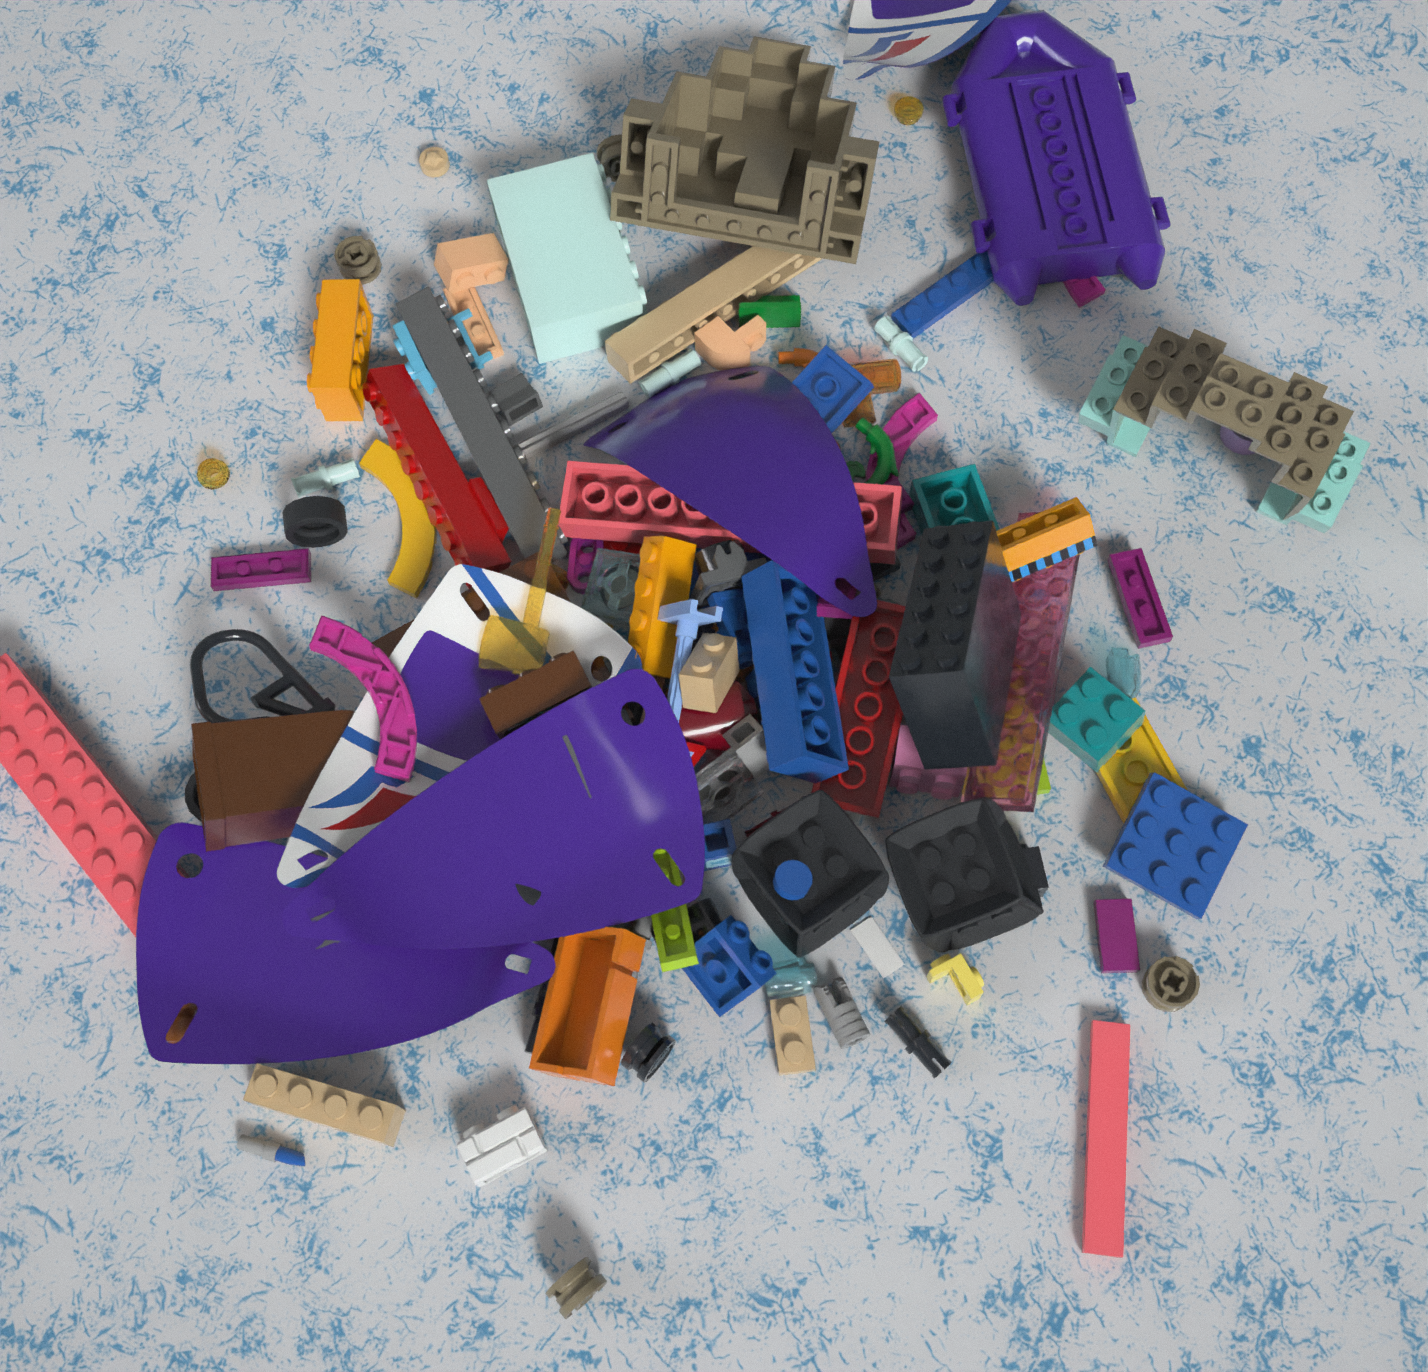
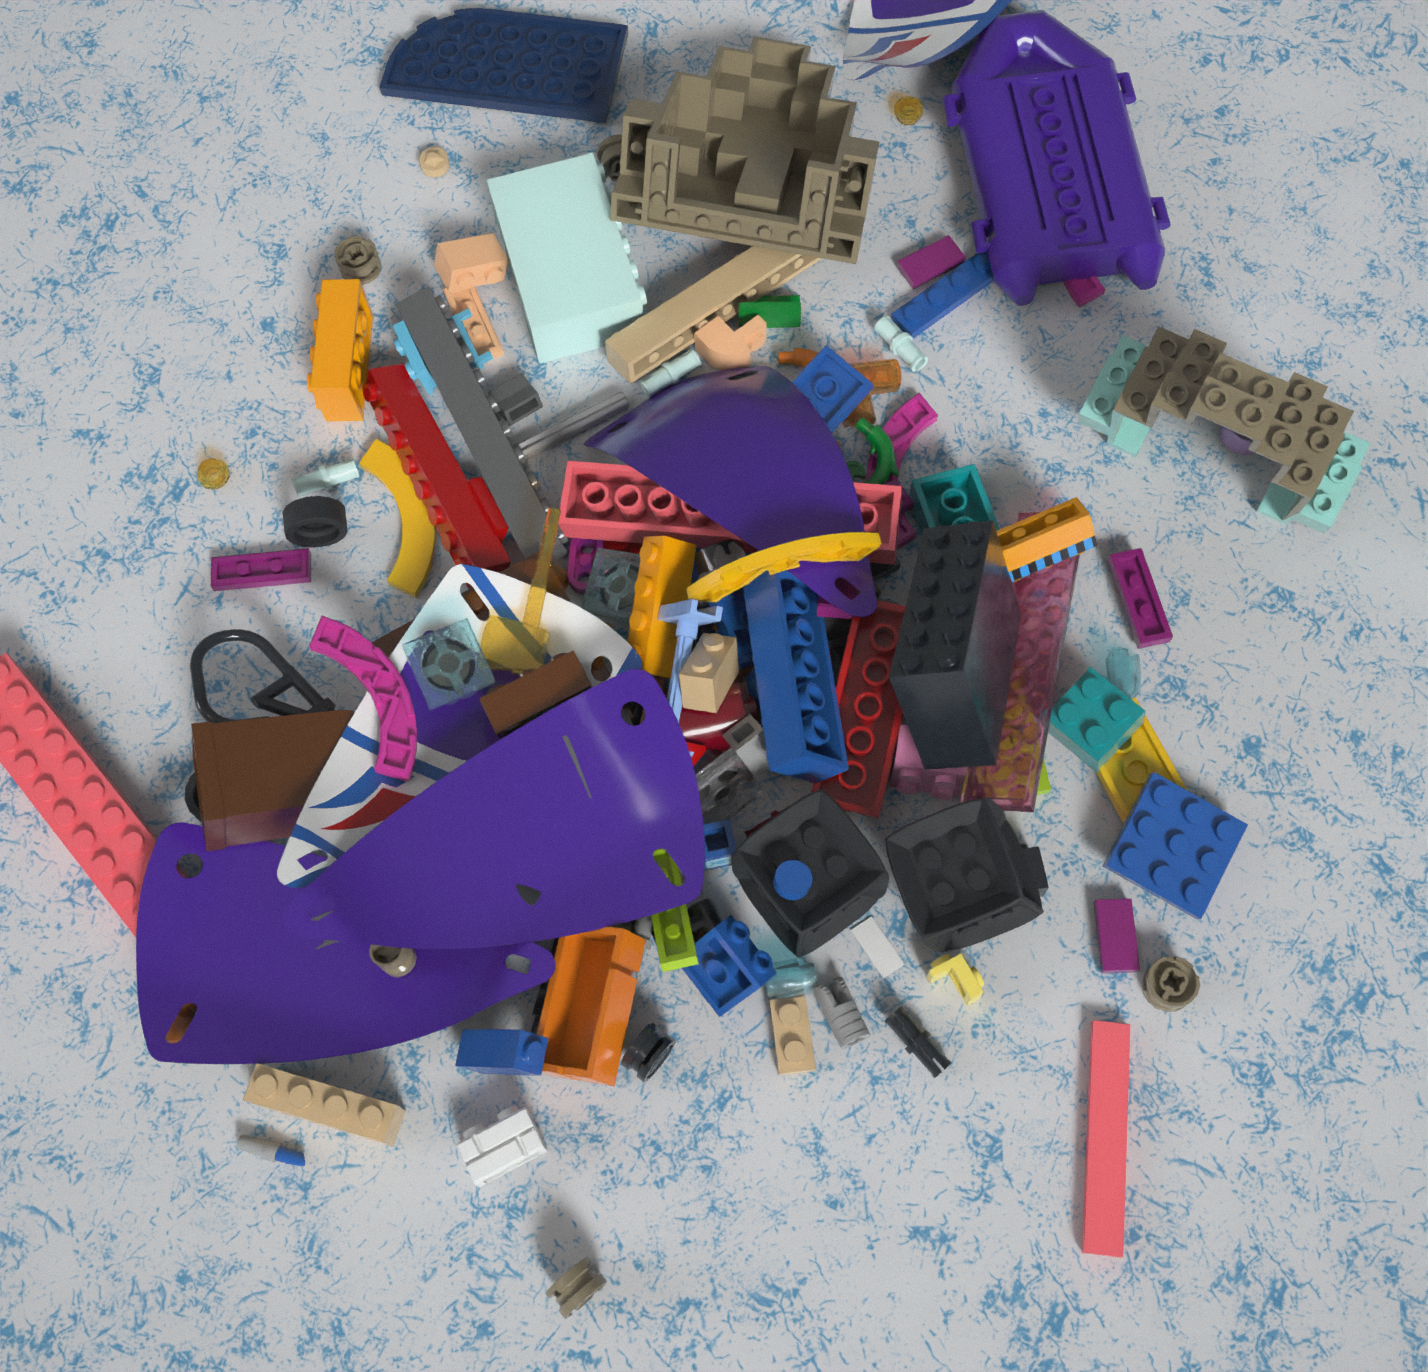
none -> dark tan wheel [369,945,417,977]
none -> dark blue plate [379,8,629,123]
none -> clear light blue piece [401,618,496,711]
none -> blue brick [455,1029,548,1076]
none -> yellow tile [686,532,882,602]
none -> magenta tile [897,235,966,289]

